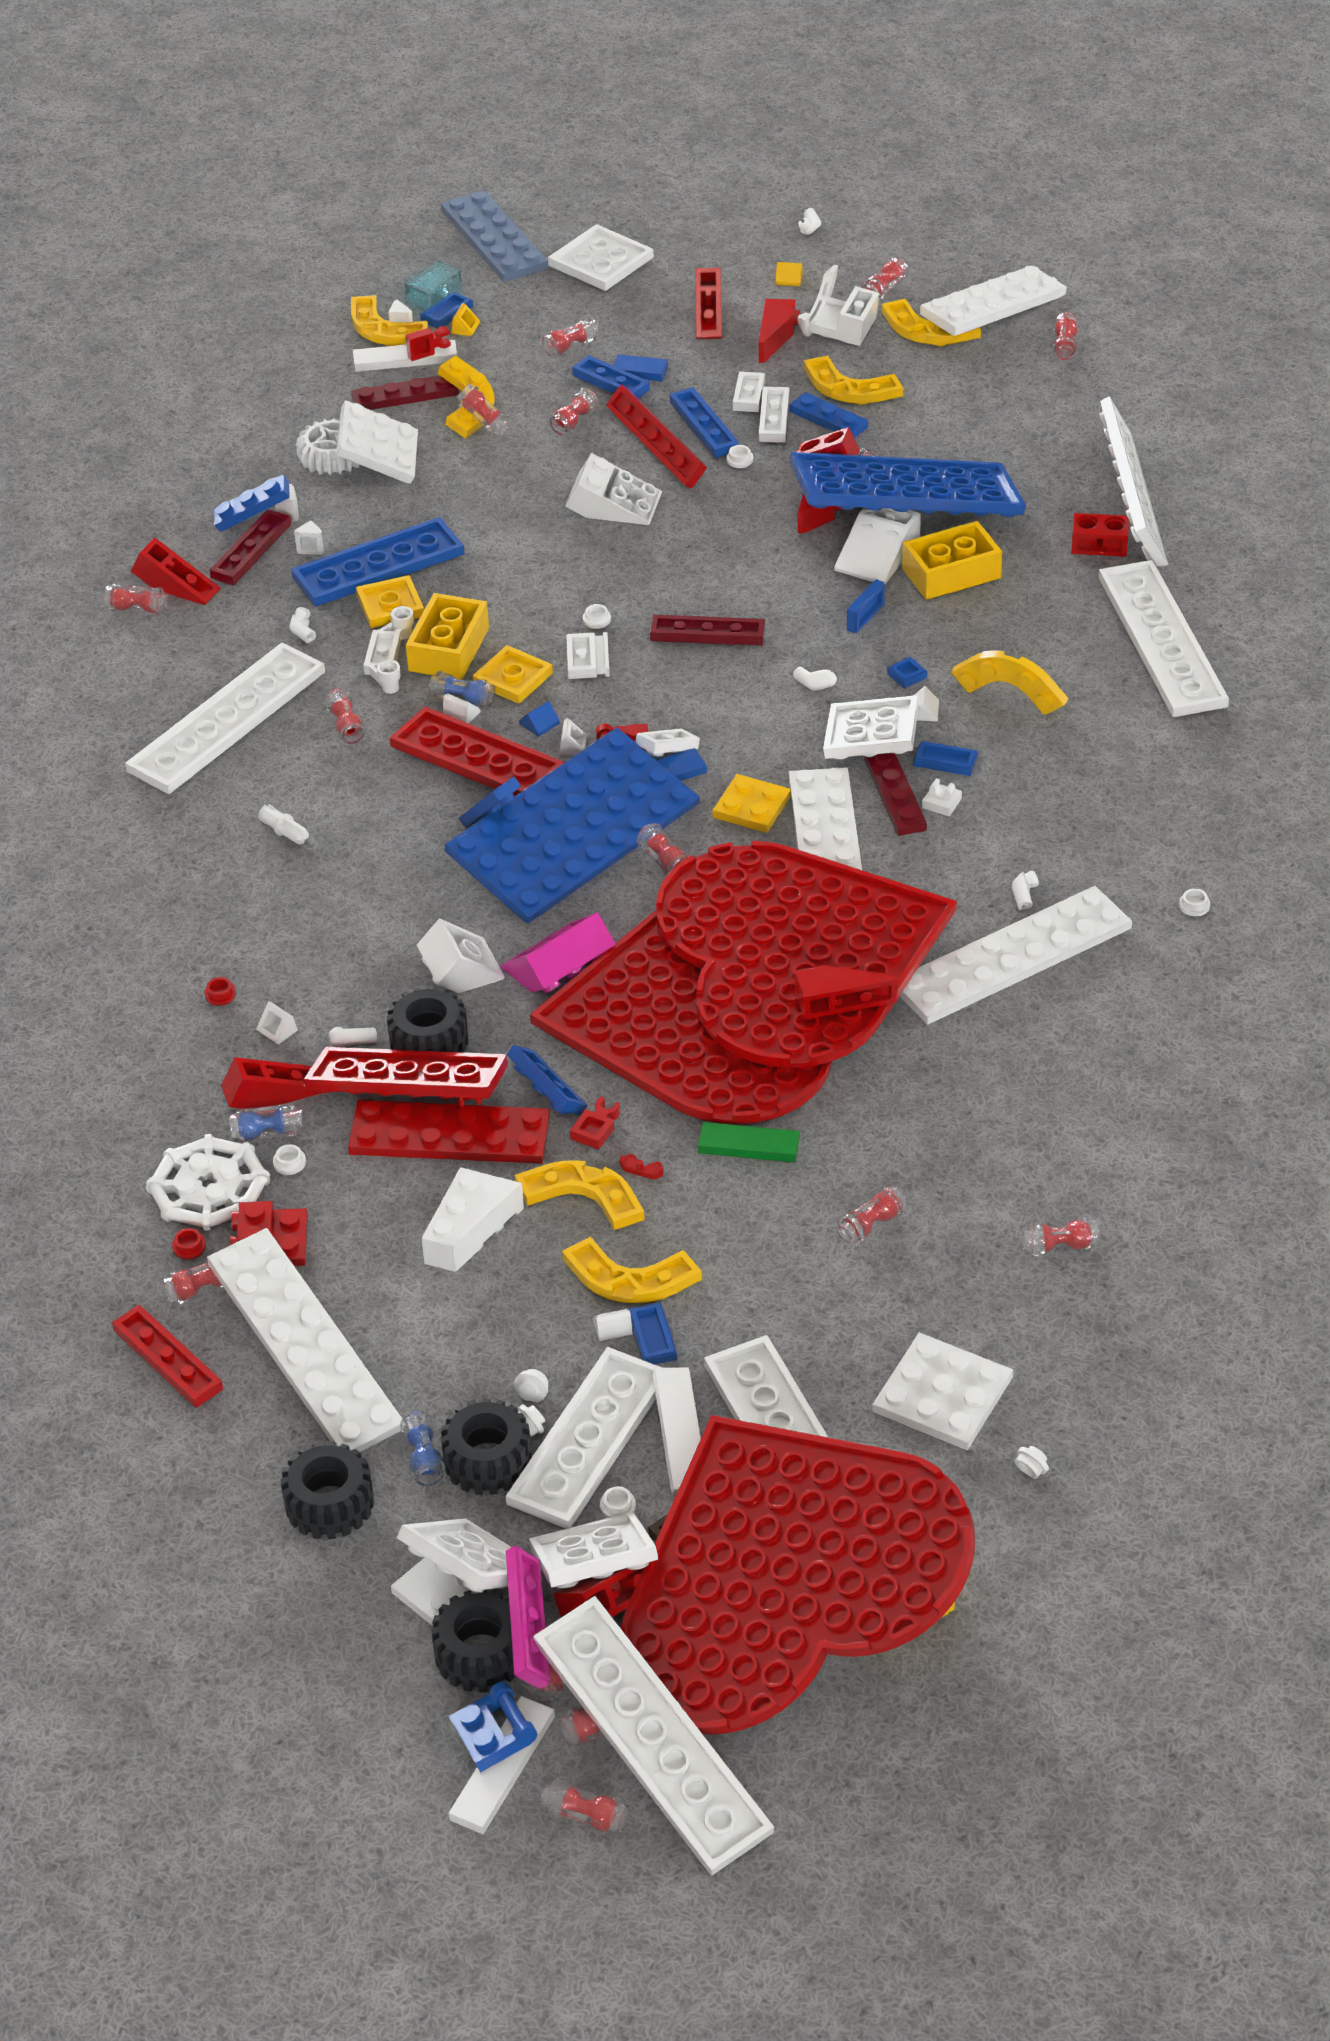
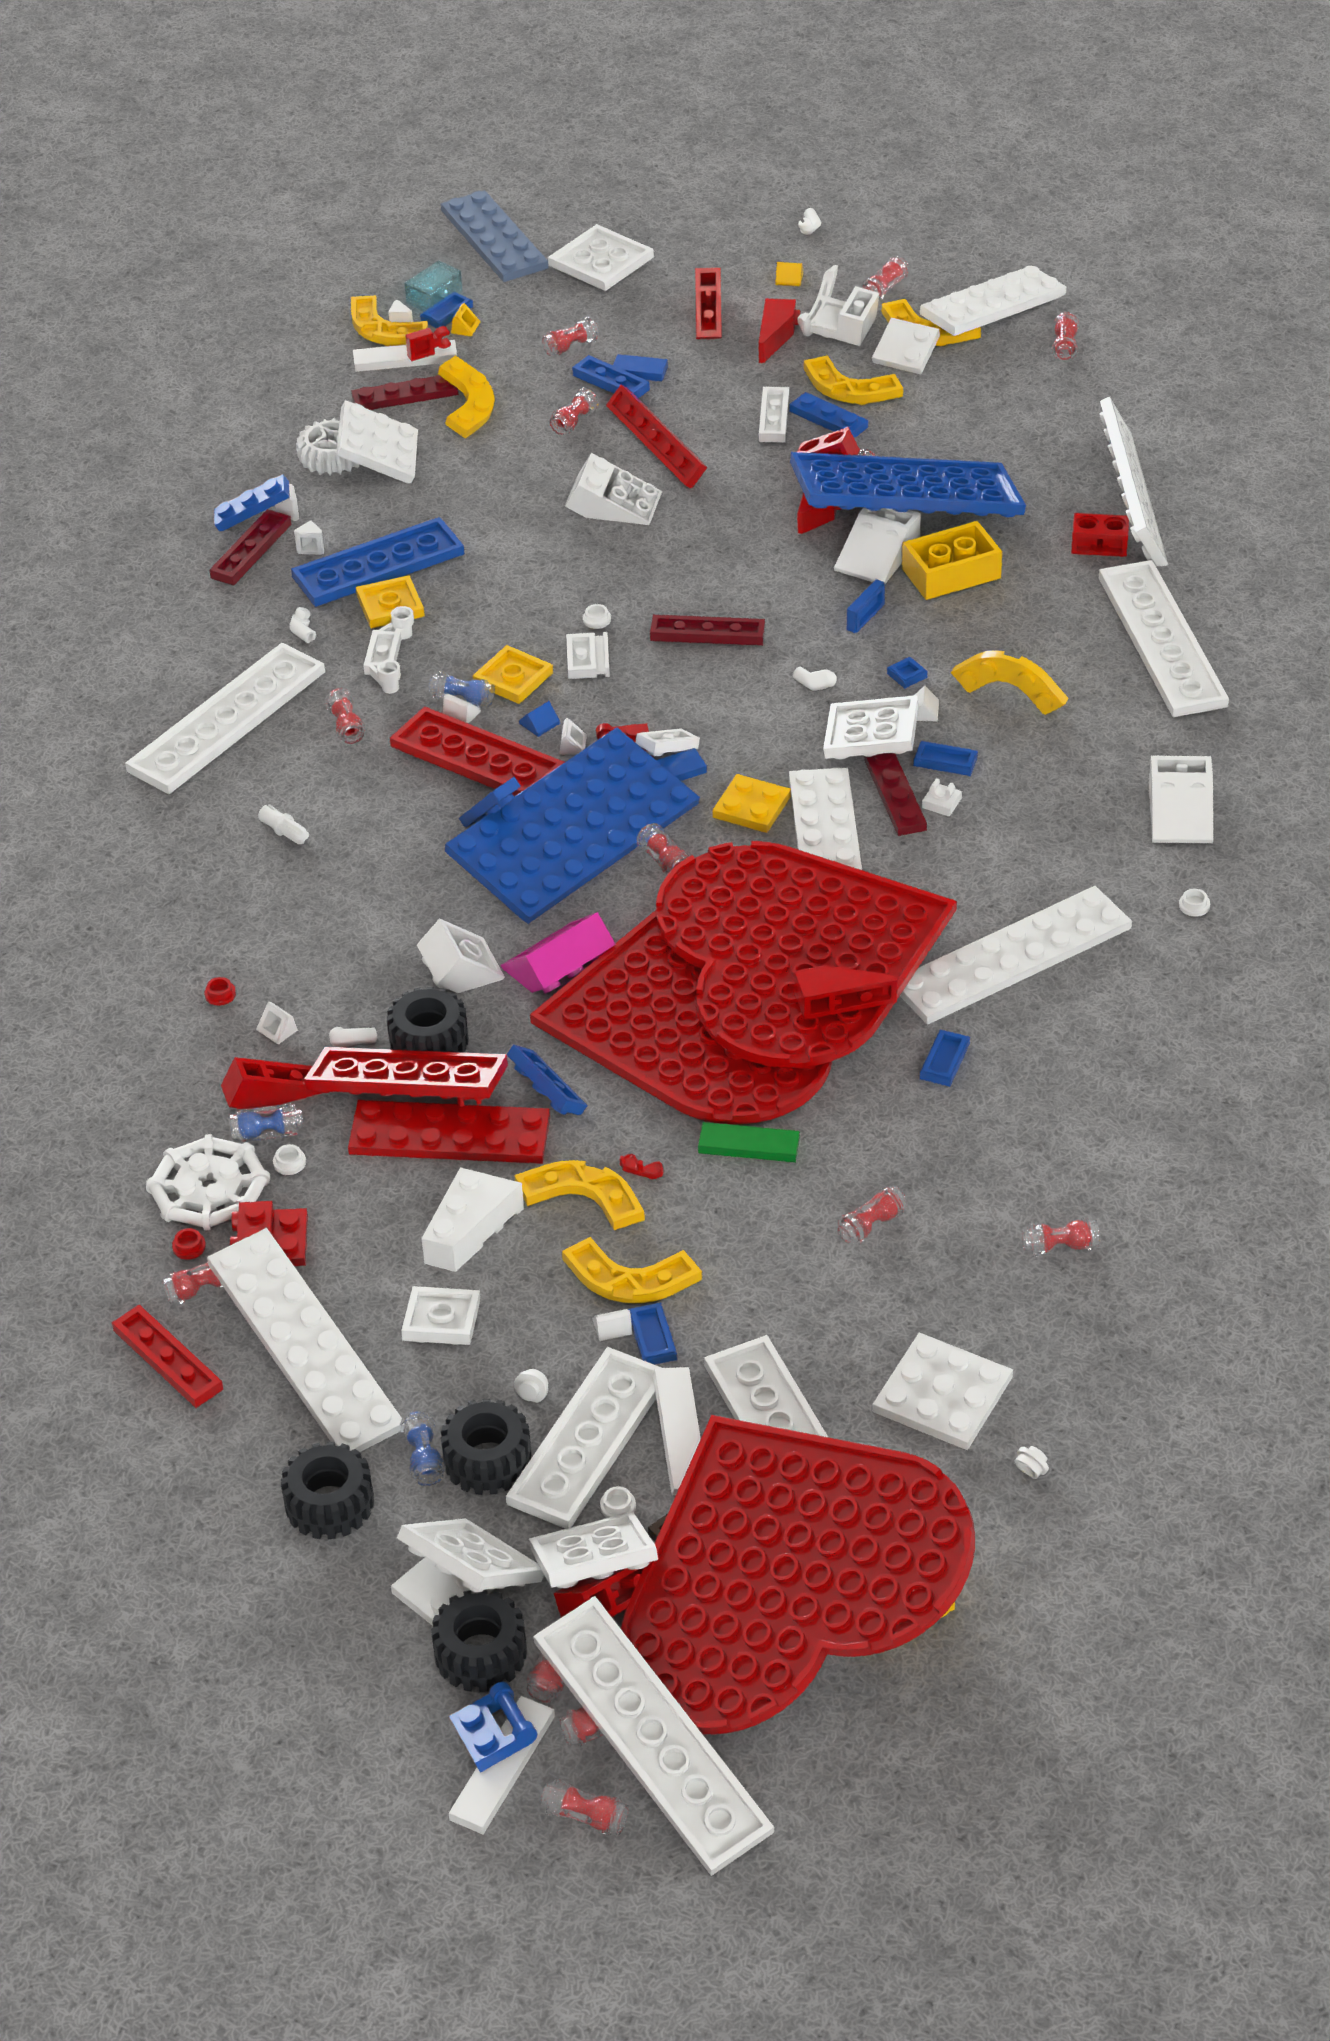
clear piece [103,584,168,615] -> none
red slope [130,537,221,605] -> none
yellow brick [406,593,489,680] -> none
clear piece [456,383,511,437] -> none
dark pink tile [505,1546,550,1689] -> none
white plate [518,1404,545,1438] -> none
red plate [570,1096,620,1150] -> none
blue plate [670,387,739,458] -> none
white plate [727,445,753,468] -> none
white plate [733,372,765,412] -> none
white arm [1012,871,1039,910] -> none
none -> white plate [401,1286,480,1345]
none -> white plate [872,317,940,375]
none -> blue tile [920,1029,970,1087]
none -> white slope [1149,756,1213,843]

